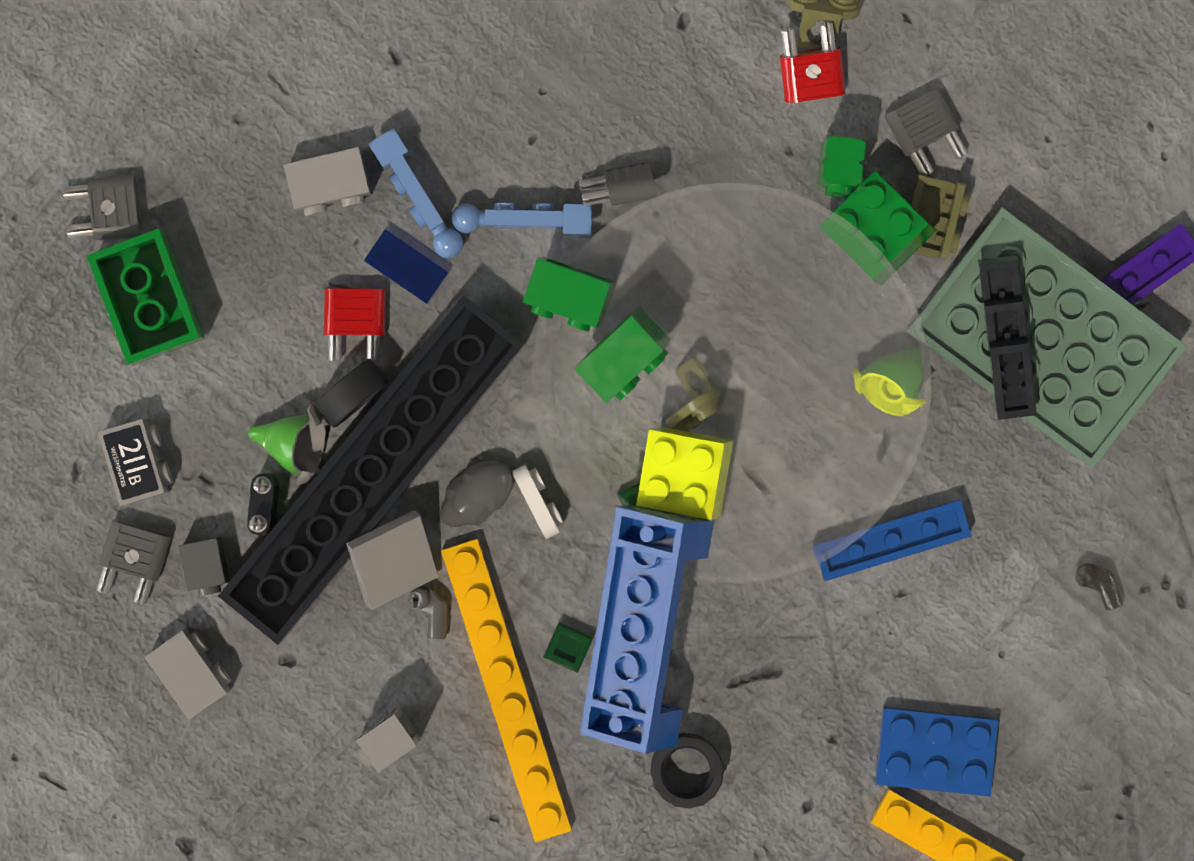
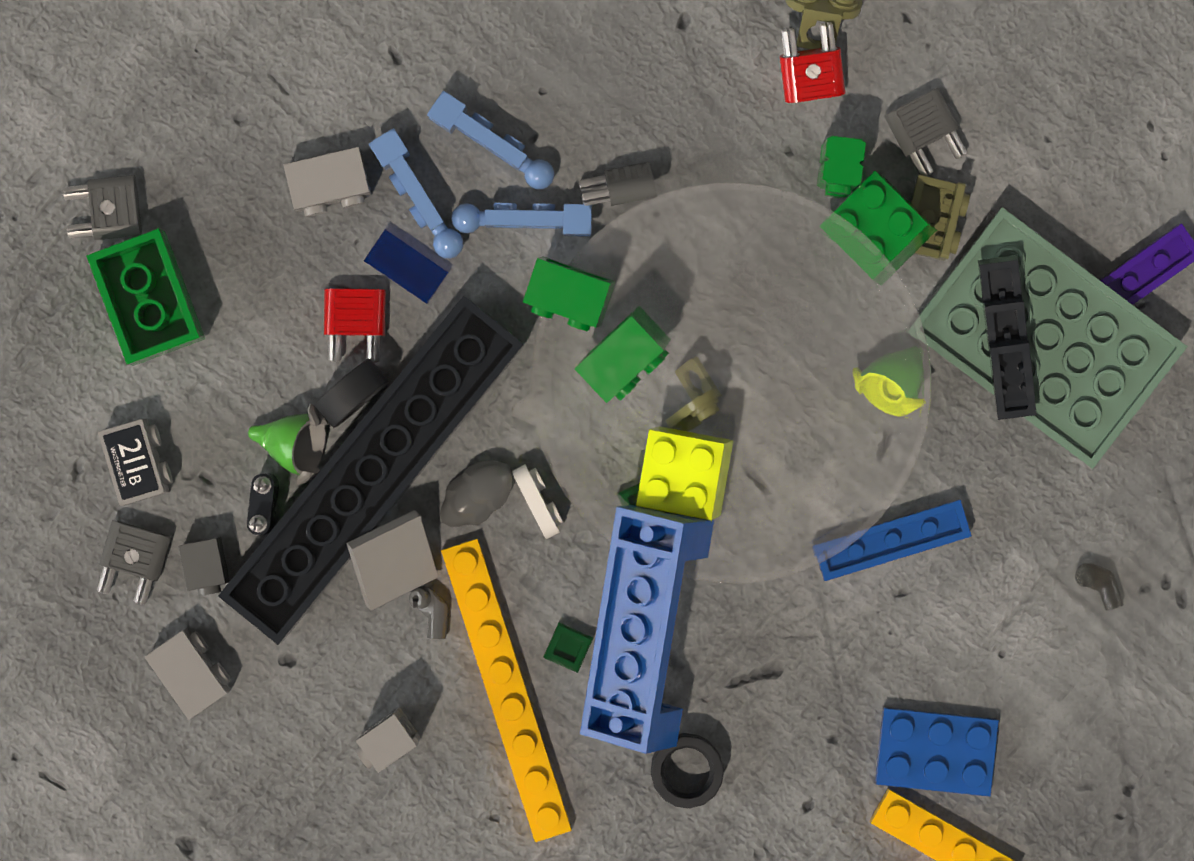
none -> medium blue plate [427,91,554,189]

